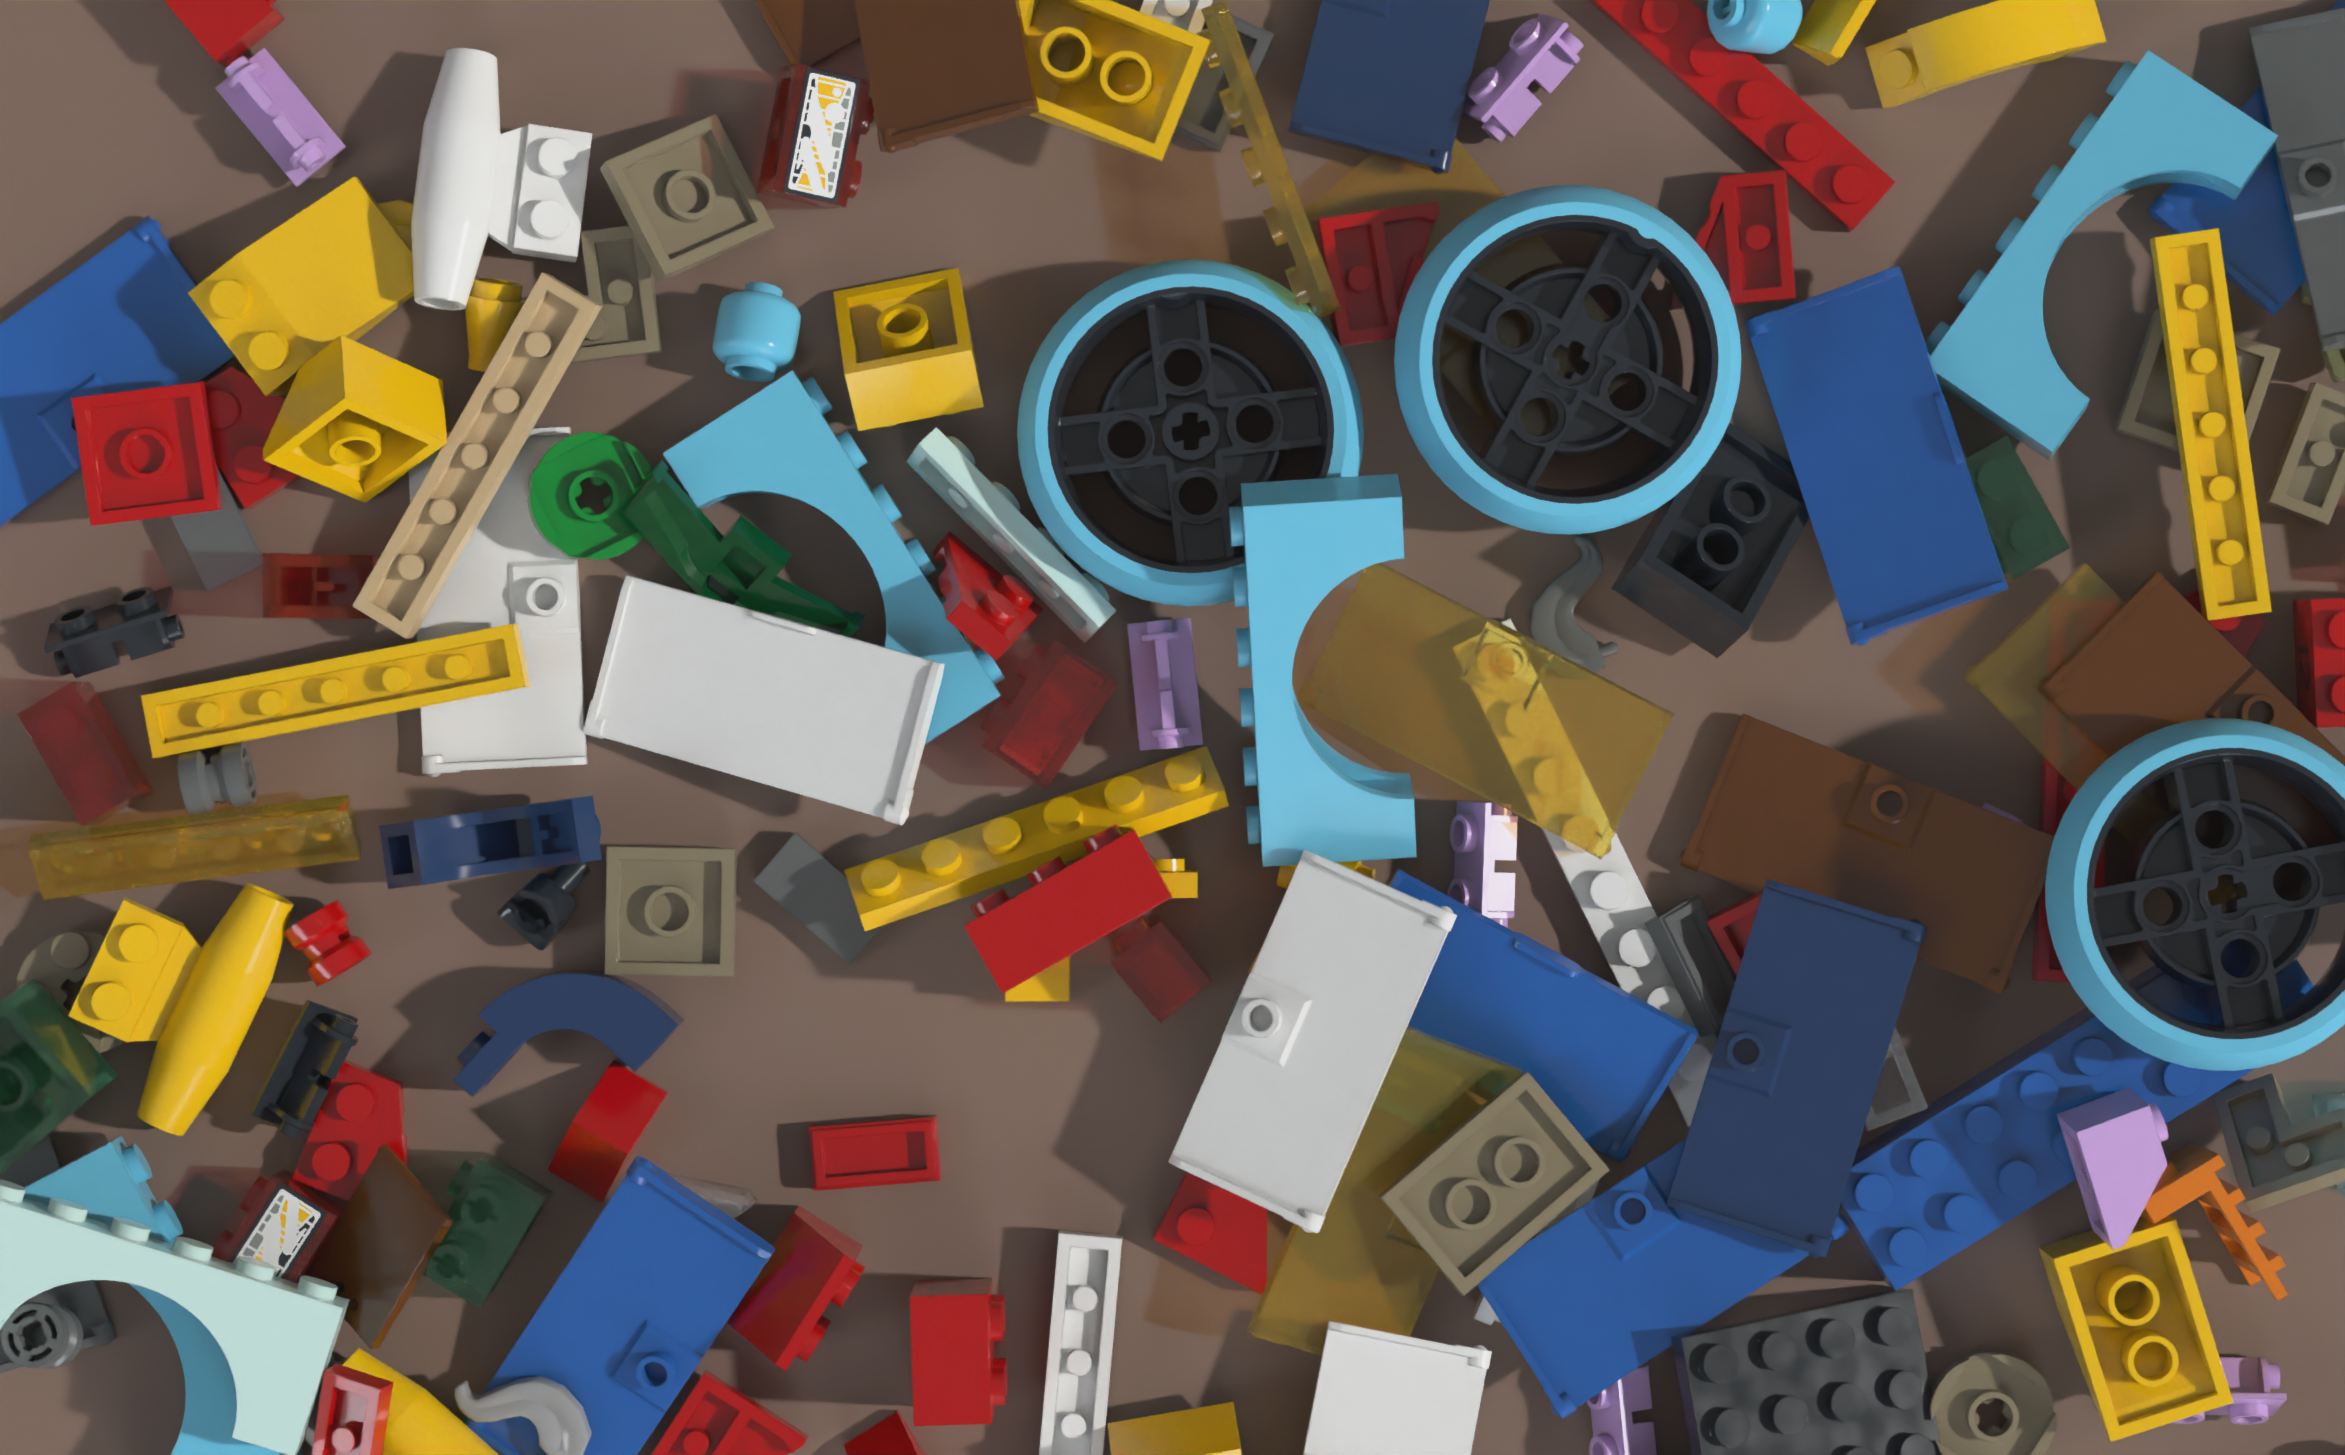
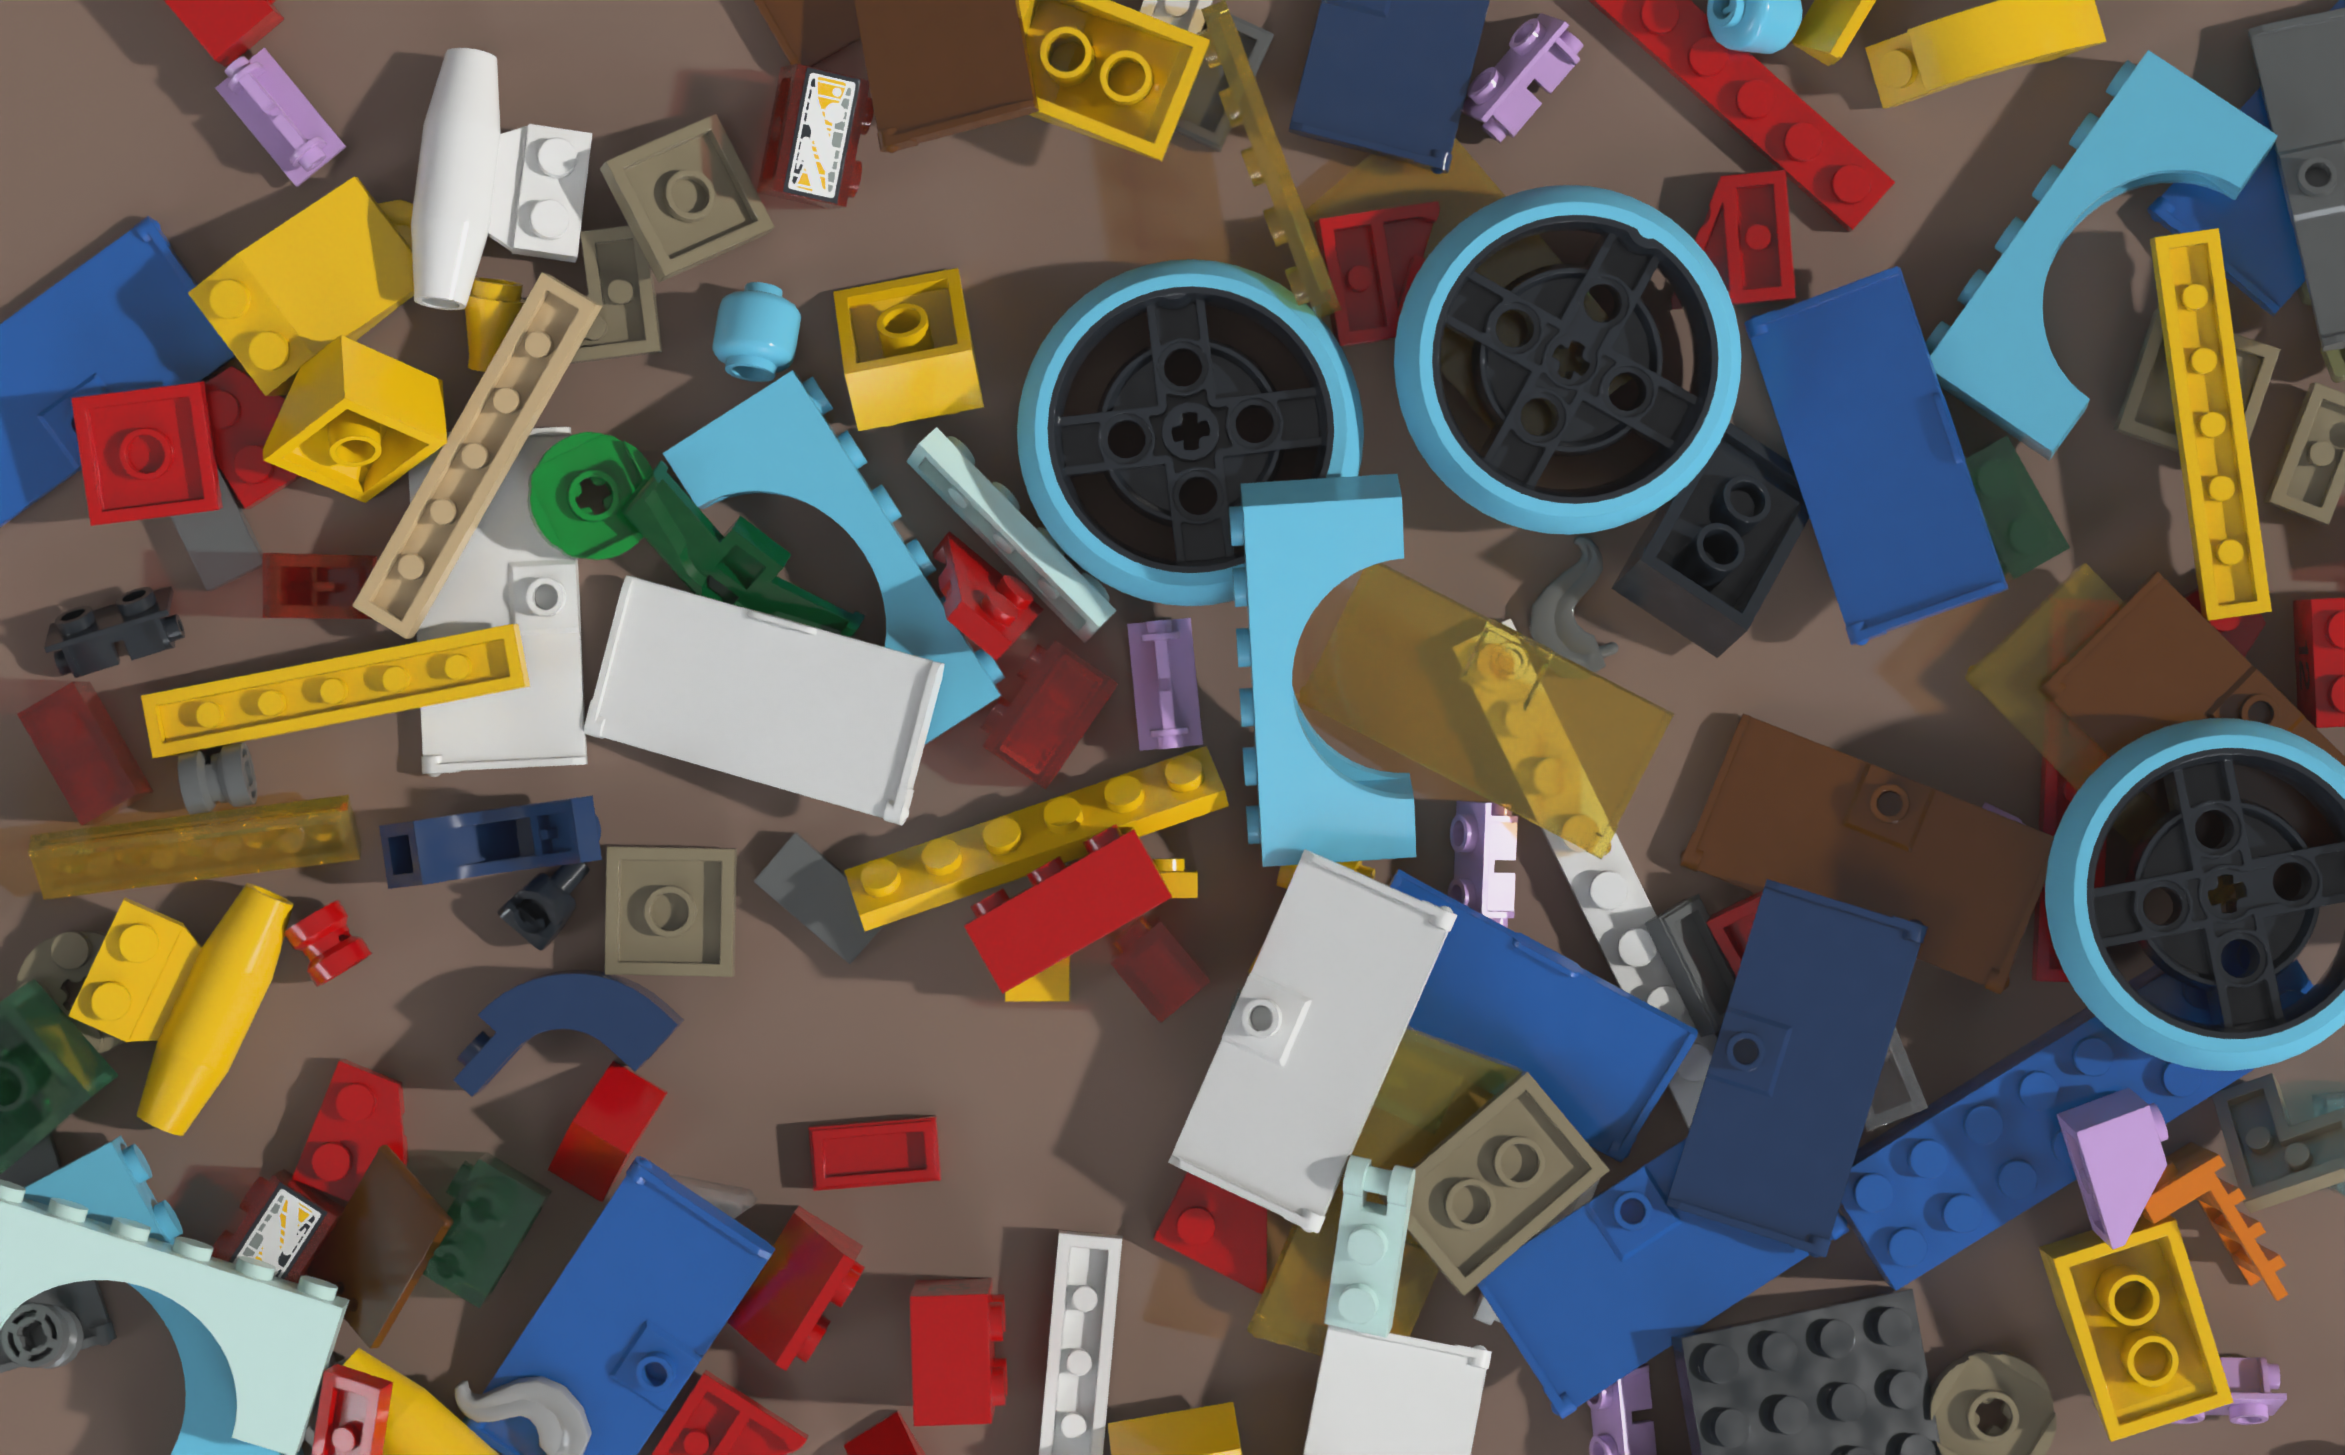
black hinge [249,999,359,1140] -> none
none -> light aqua plate [1324,1155,1415,1338]

